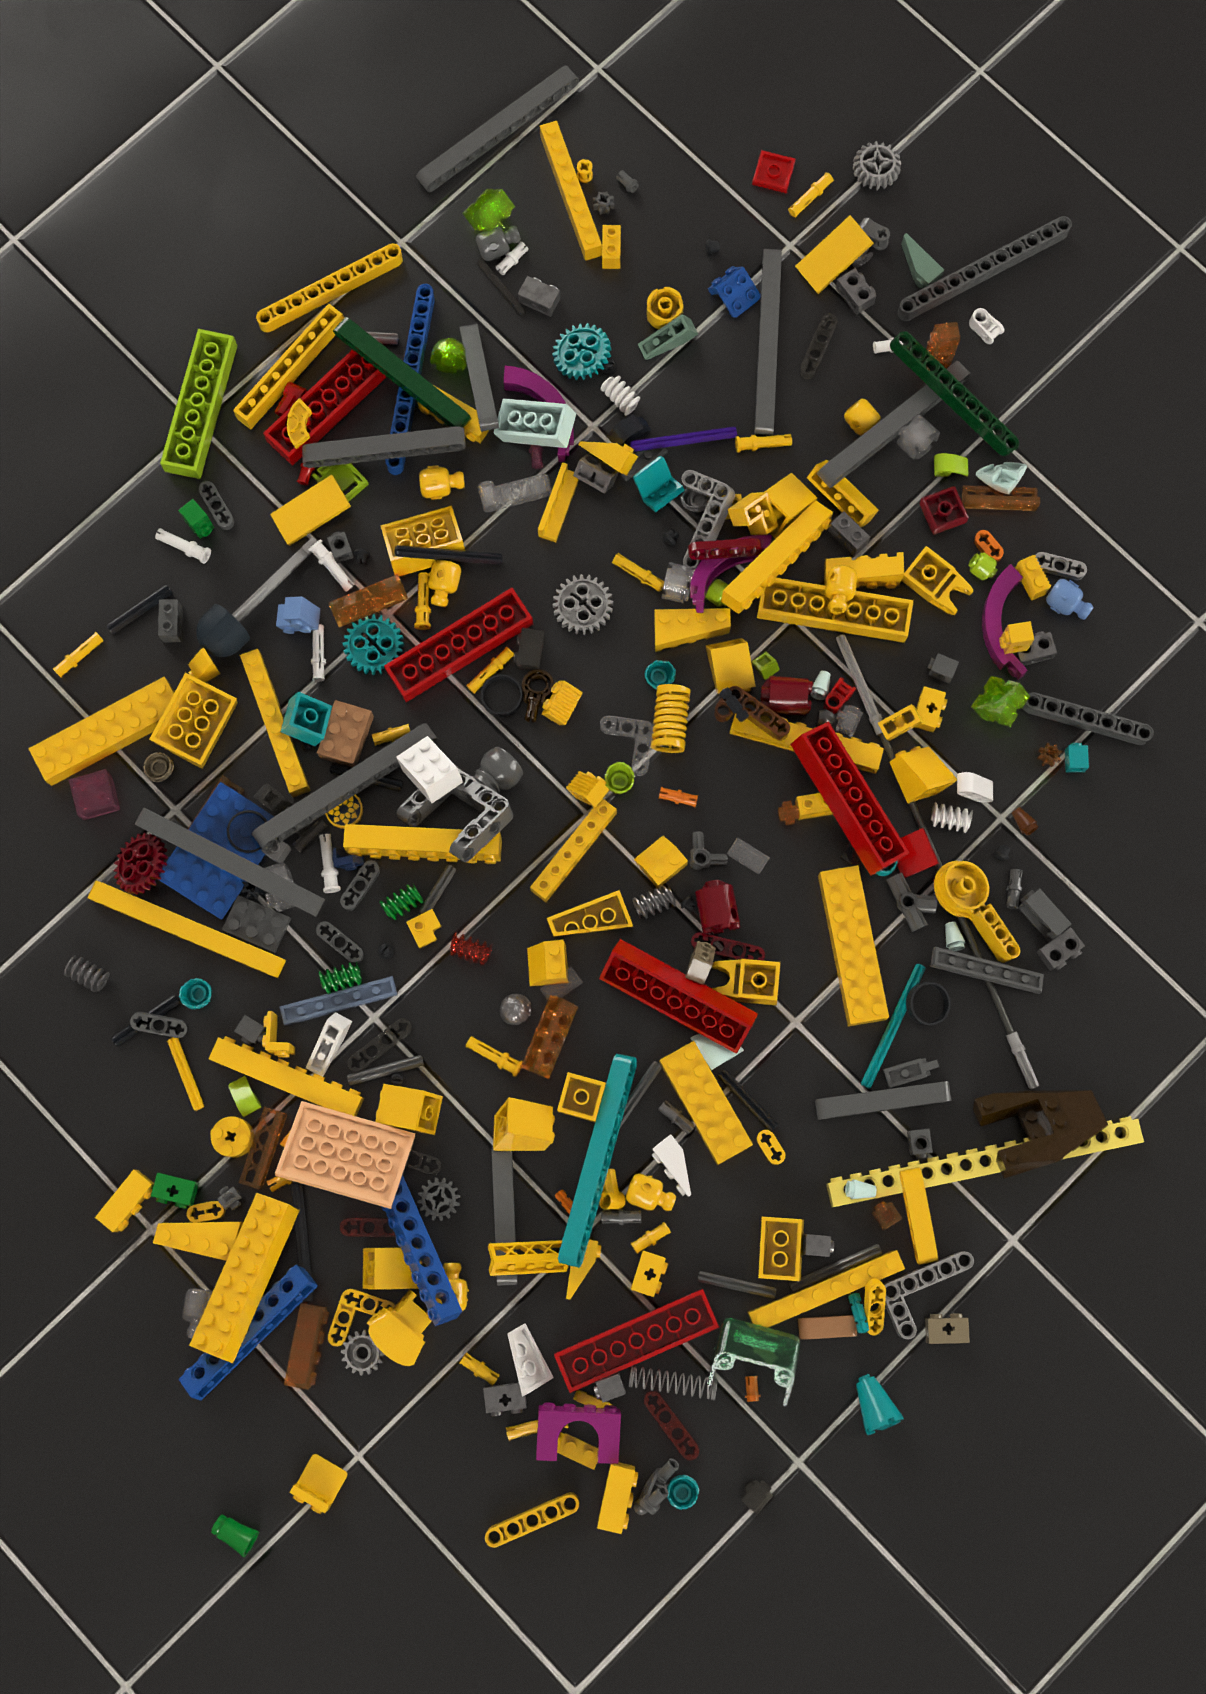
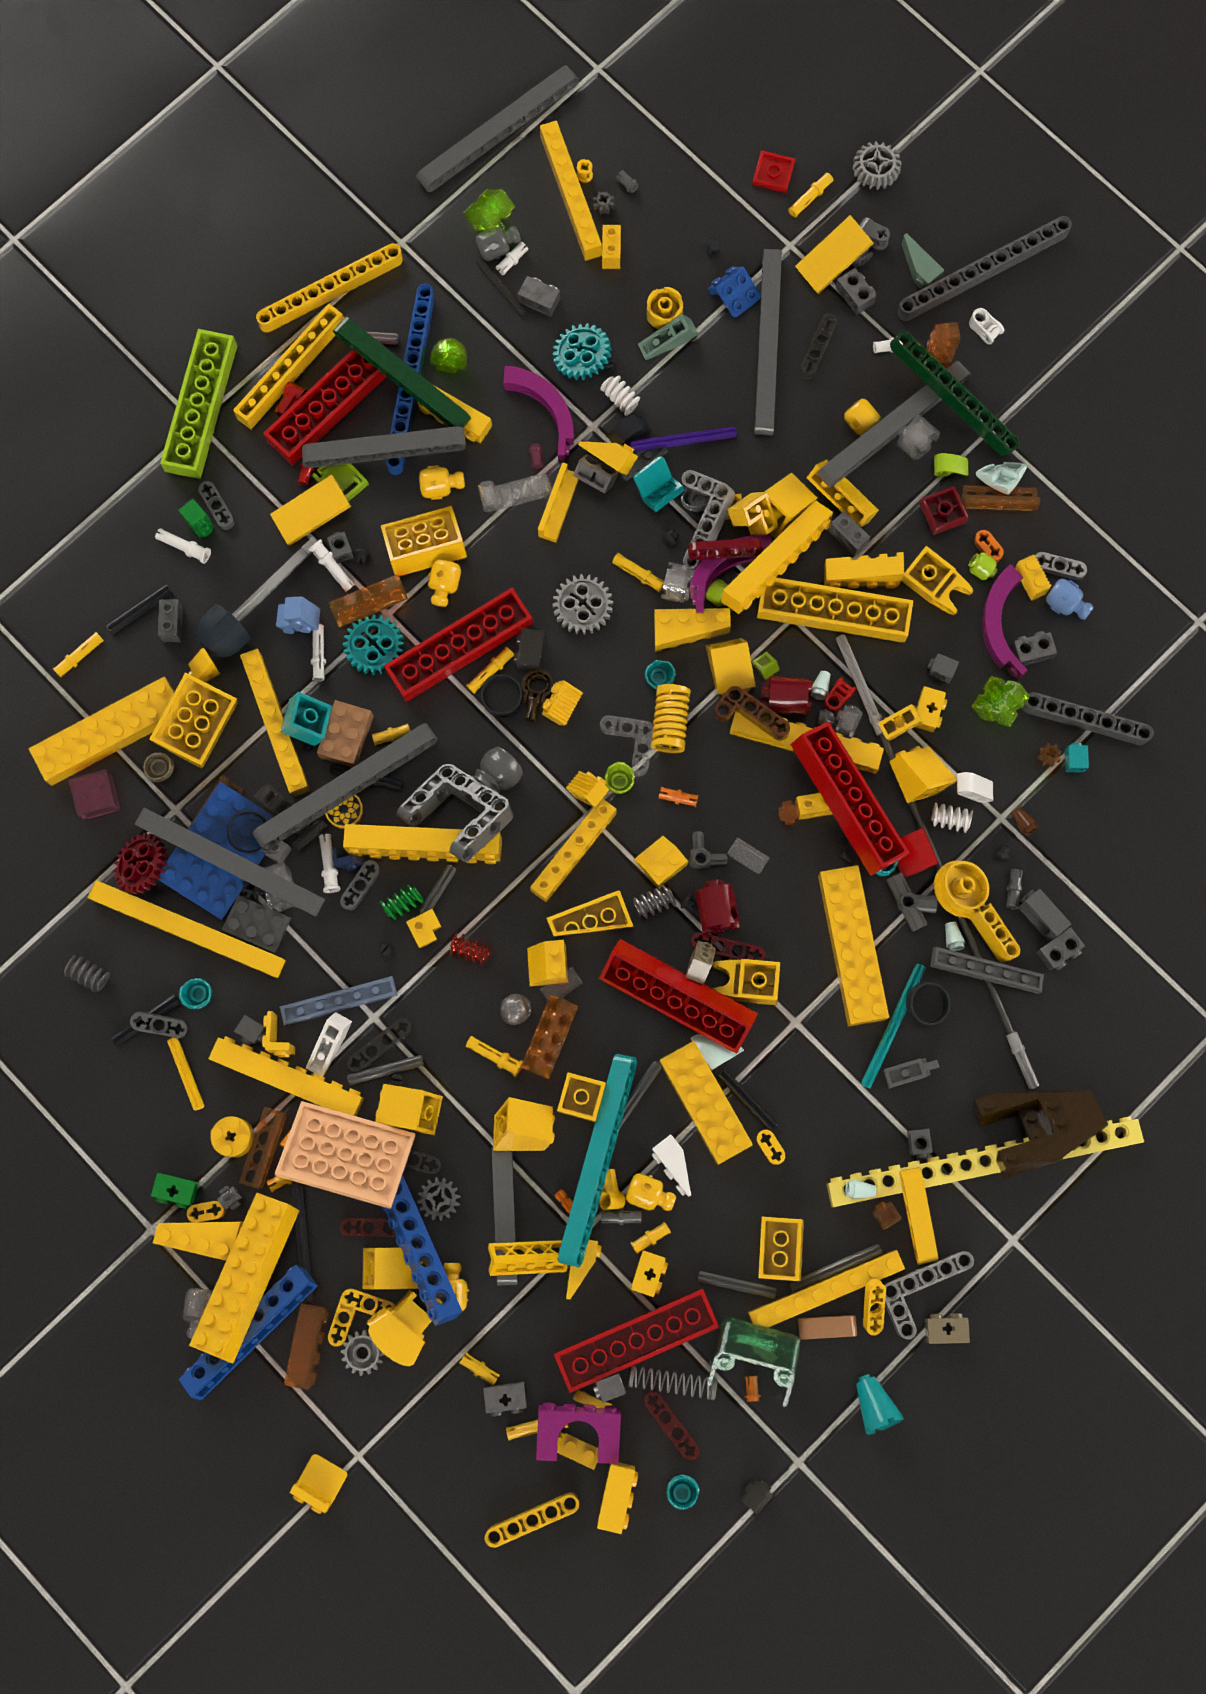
yellow brick [95,1170,154,1232] -> none
green plant [211,1514,259,1558] -> none
lime panel [228,1076,261,1117] -> none
yellow tile [287,398,312,449] -> none
dark grey beam [316,921,364,964] -> none
green piece [318,961,362,994] -> none
black axle [394,545,503,565] -> none
white brick [396,736,463,803] -> none
yellow pin [414,572,431,630] -> none
dark grey beam [459,323,499,432] -> none
light aqua brick [494,399,577,448] -> none
white wing [507,1324,554,1397] -> none
dark grey connector [633,1458,679,1515] -> none
flat silver axle [658,1100,694,1133] -> none
black axle [720,687,749,722] -> none
yellow pin [735,434,792,453] -> none
flat silver brick [802,1234,834,1257] -> none
dark grey beam [815,1081,952,1120] -> none
yellow piece [825,565,858,614] -> none
teal axle [848,1293,869,1333] -> none
yellow brick [999,621,1034,654] -> none

